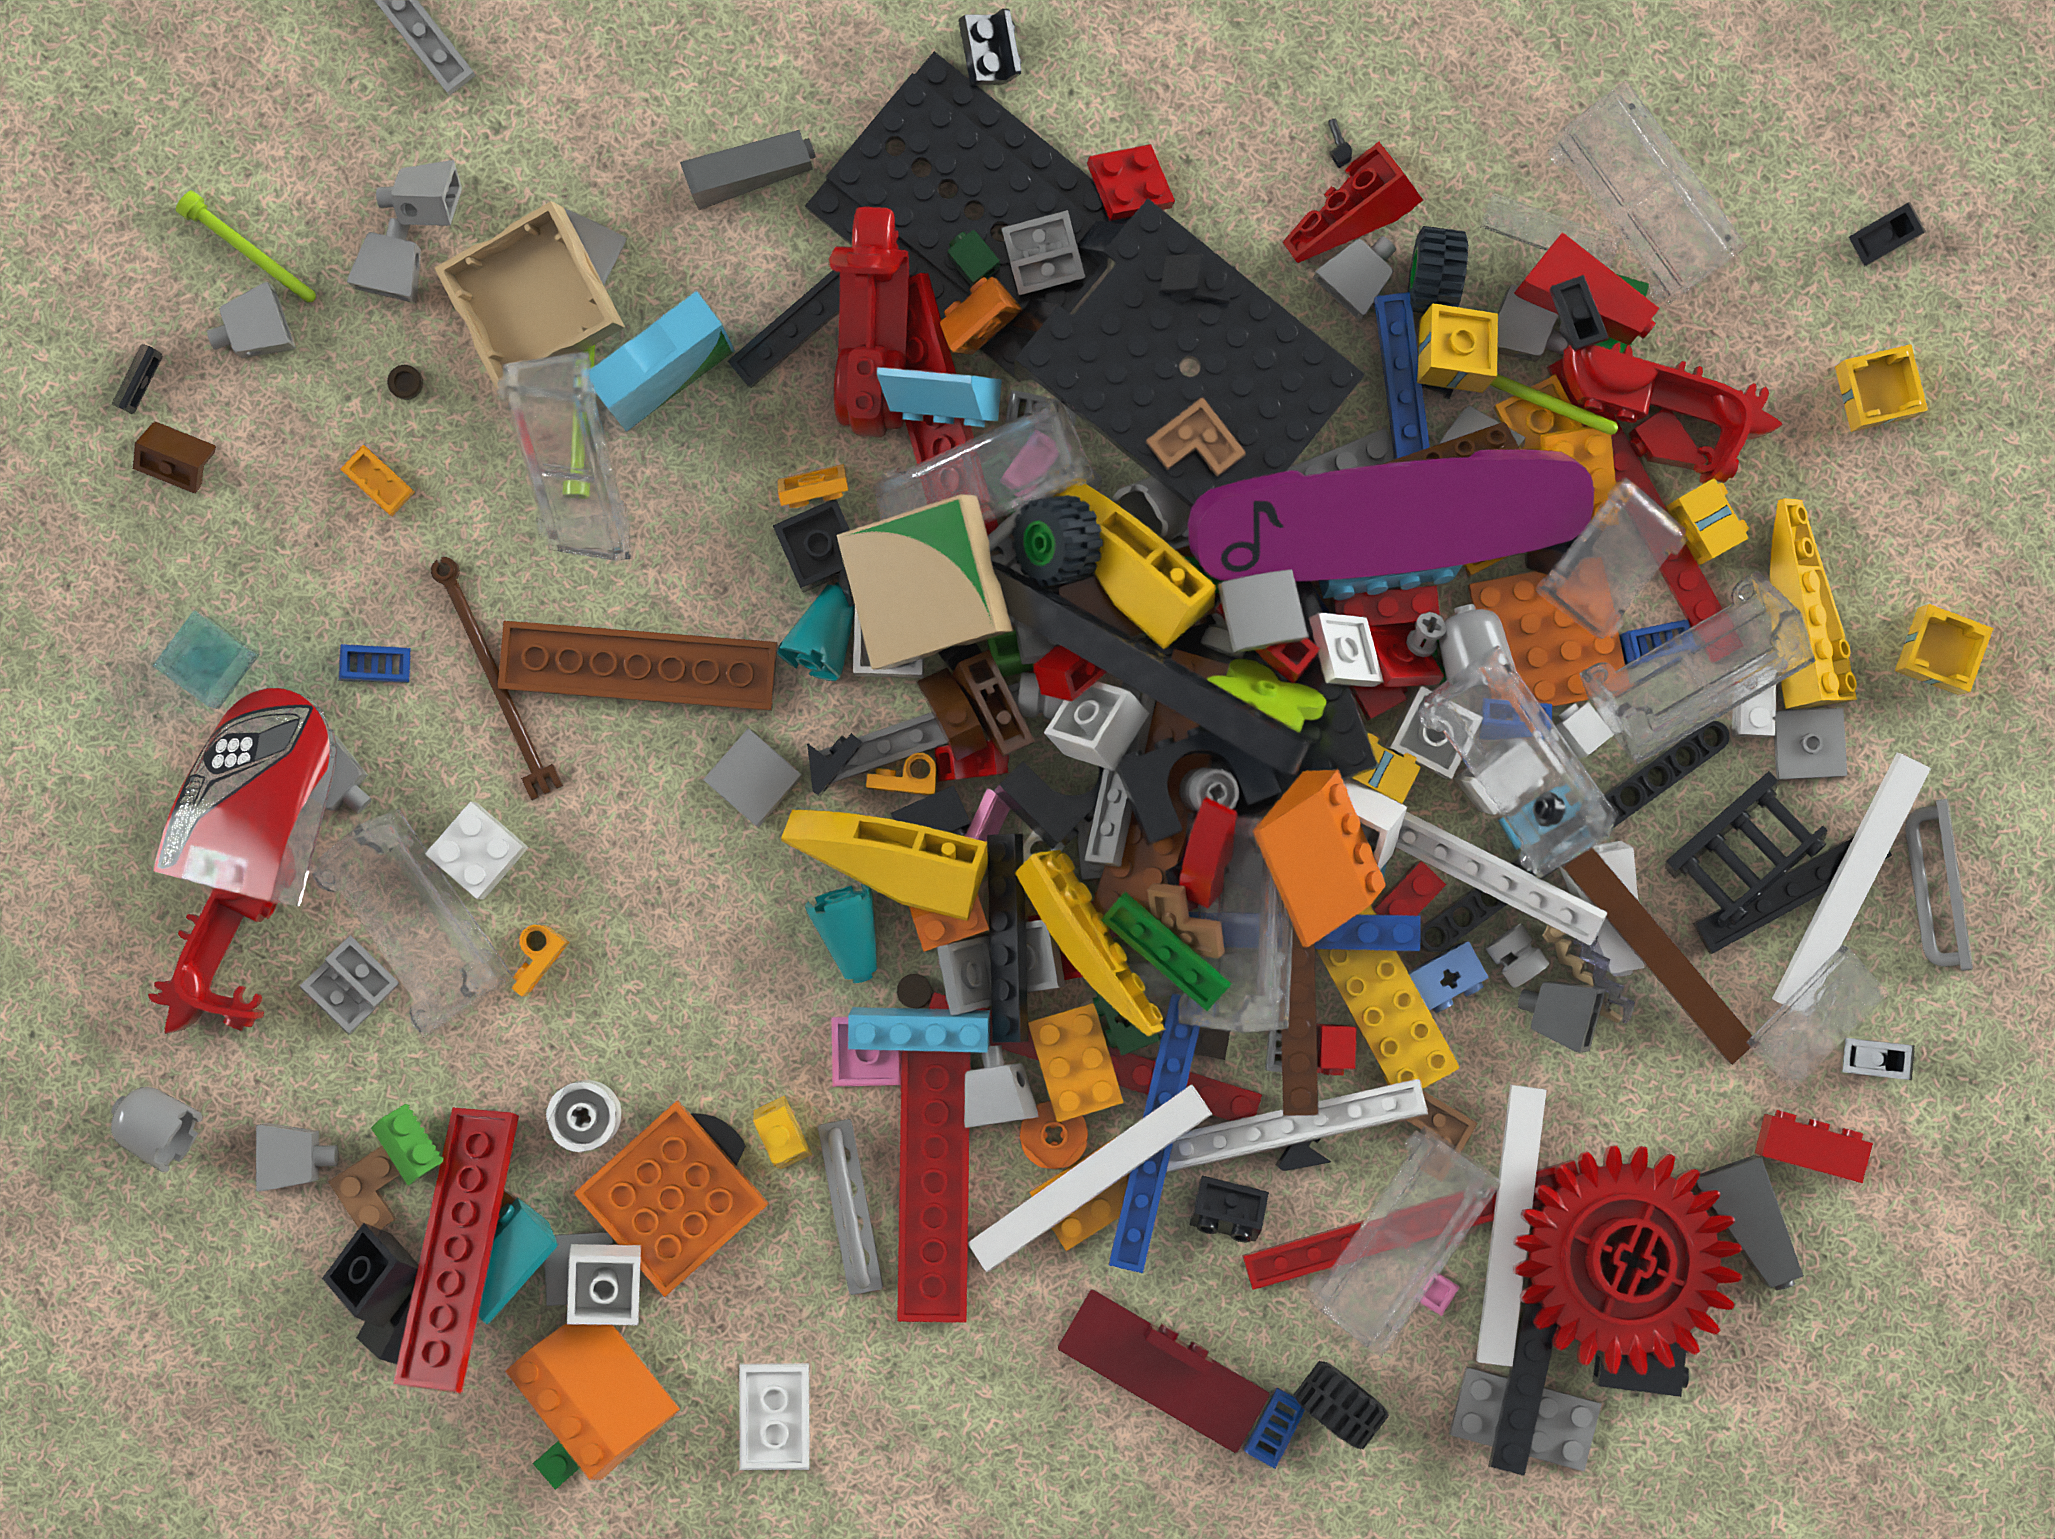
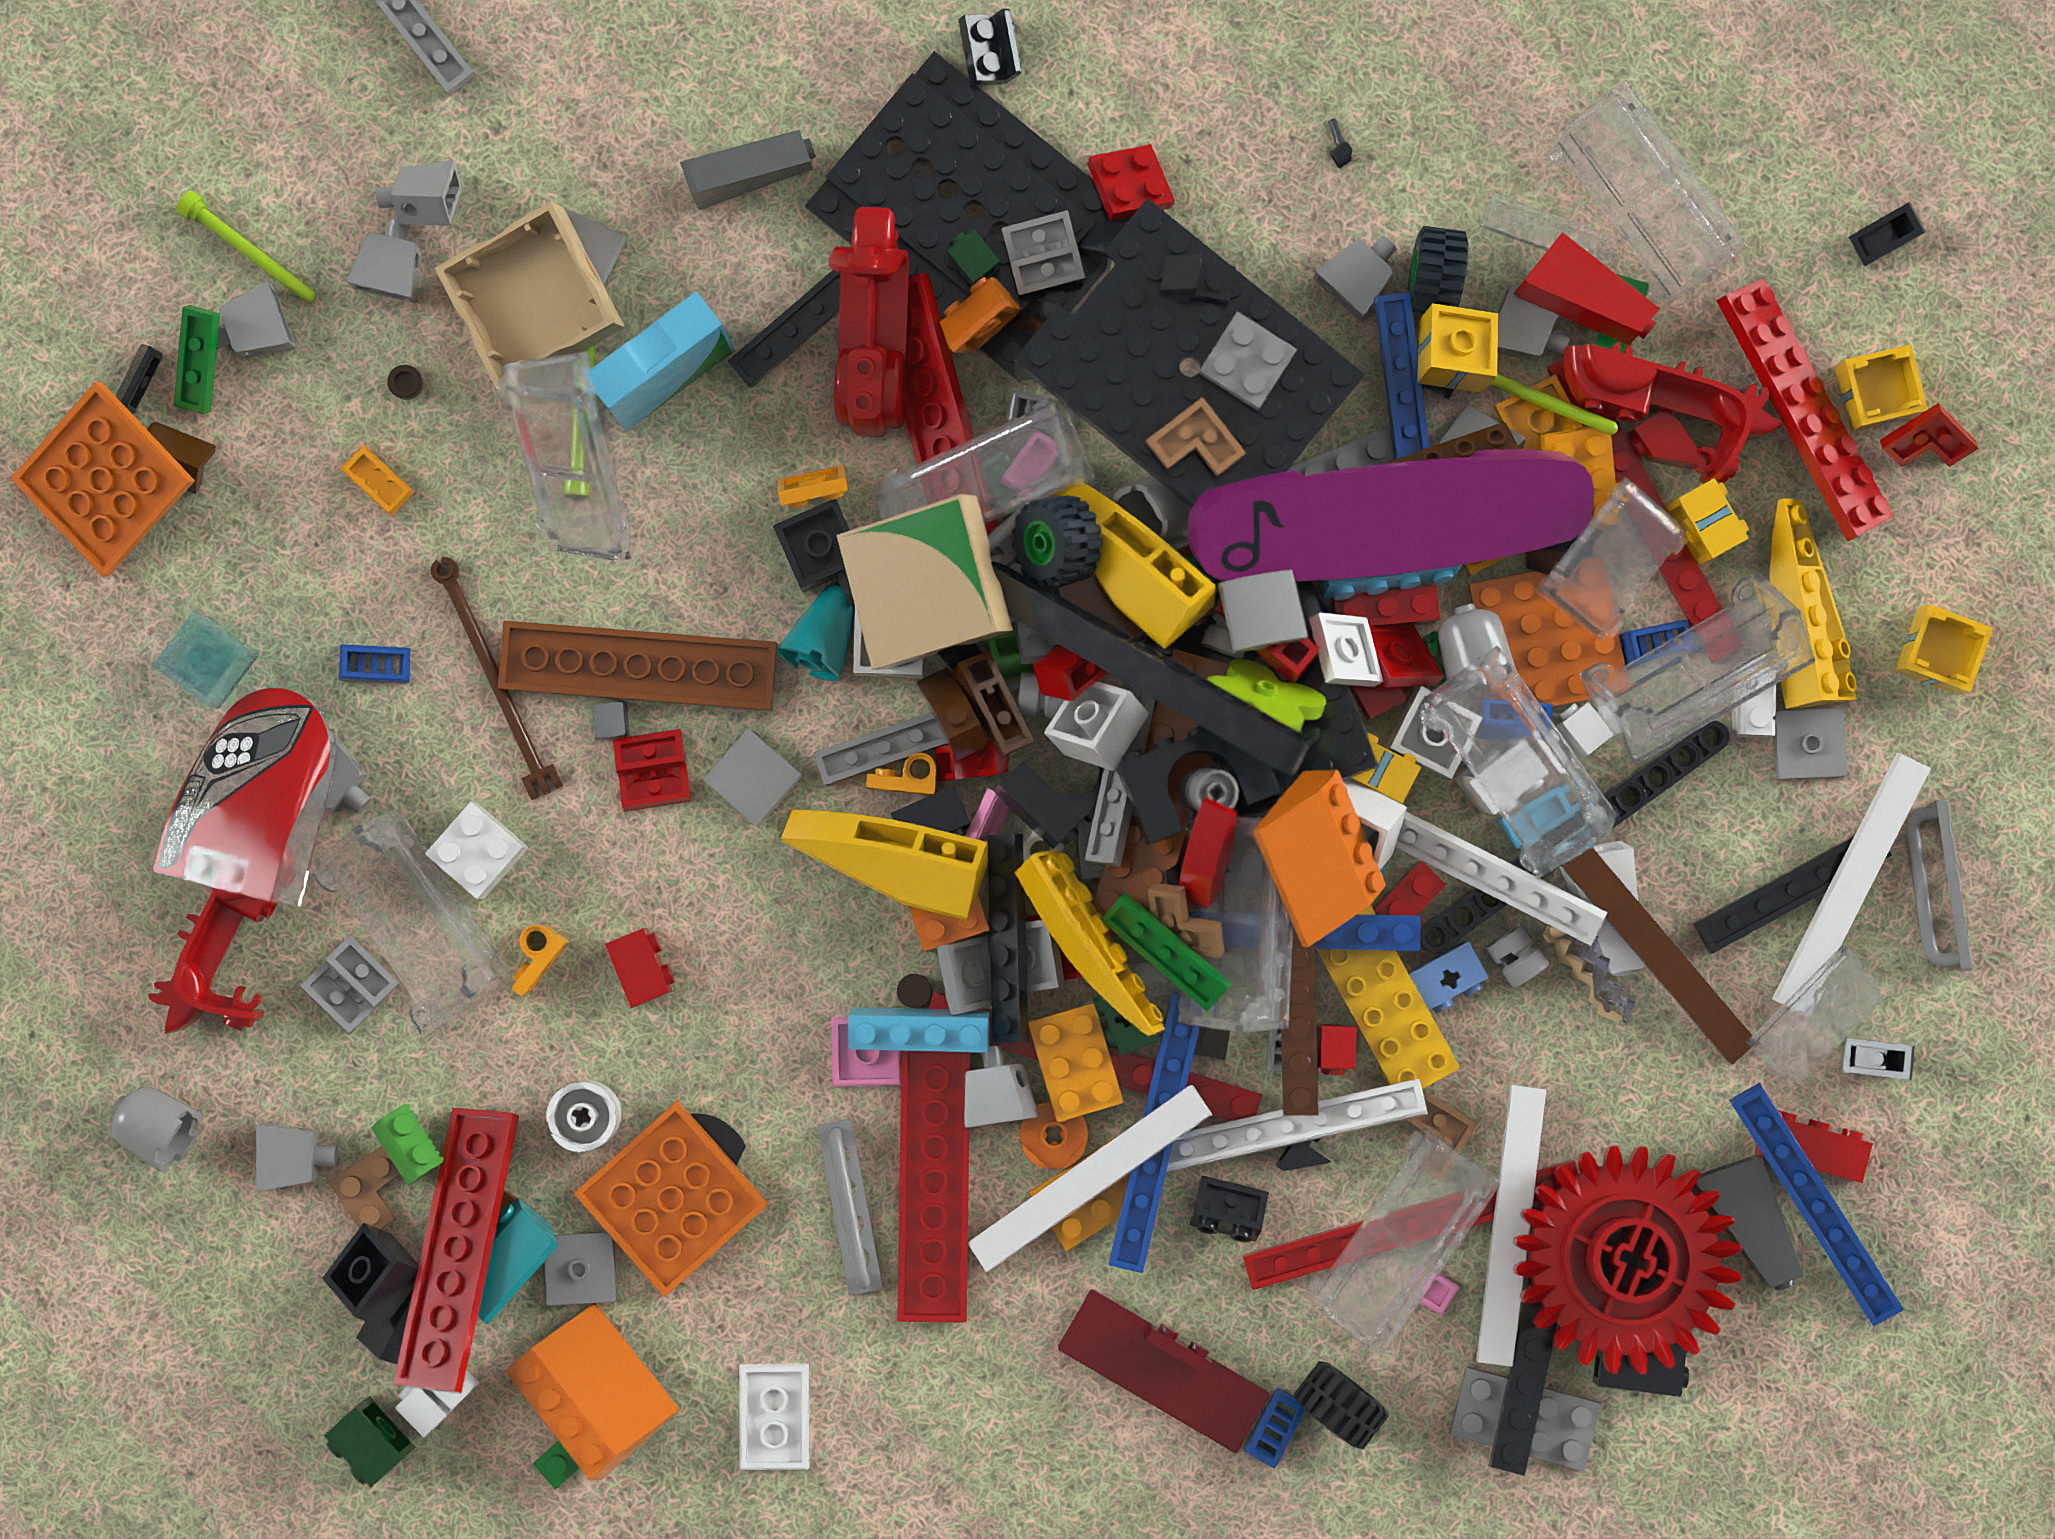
white brick [567,1244,641,1325] -> none
yellow torso [753,1095,812,1169] -> none
teal cone [805,884,878,983] -> none
black slope [807,733,863,797] -> none
medium azure slope [877,368,1002,427] -> none
red wedge [1283,142,1423,263] -> none
light grey bush [1406,612,1446,657] -> none
dark grey torso [1518,981,1606,1053] -> none
black plate [1533,791,1565,827] -> none
black slope [1549,275,1609,351] -> none
black fence [1665,771,1828,929] -> none
none -> orange plate [10,382,195,577]
none -> green plate [173,305,220,414]
none -> dark green brick [324,1396,416,1488]
none -> white piece [395,1371,479,1437]
none -> slope [592,701,630,740]
none -> red brick [605,928,675,1008]
none -> red slope [613,729,692,812]
none -> light grey plate [1199,312,1297,410]
none -> red plate [1716,278,1894,542]
none -> blue plate [1729,1082,1904,1327]
none -> red plate [1880,403,1979,467]

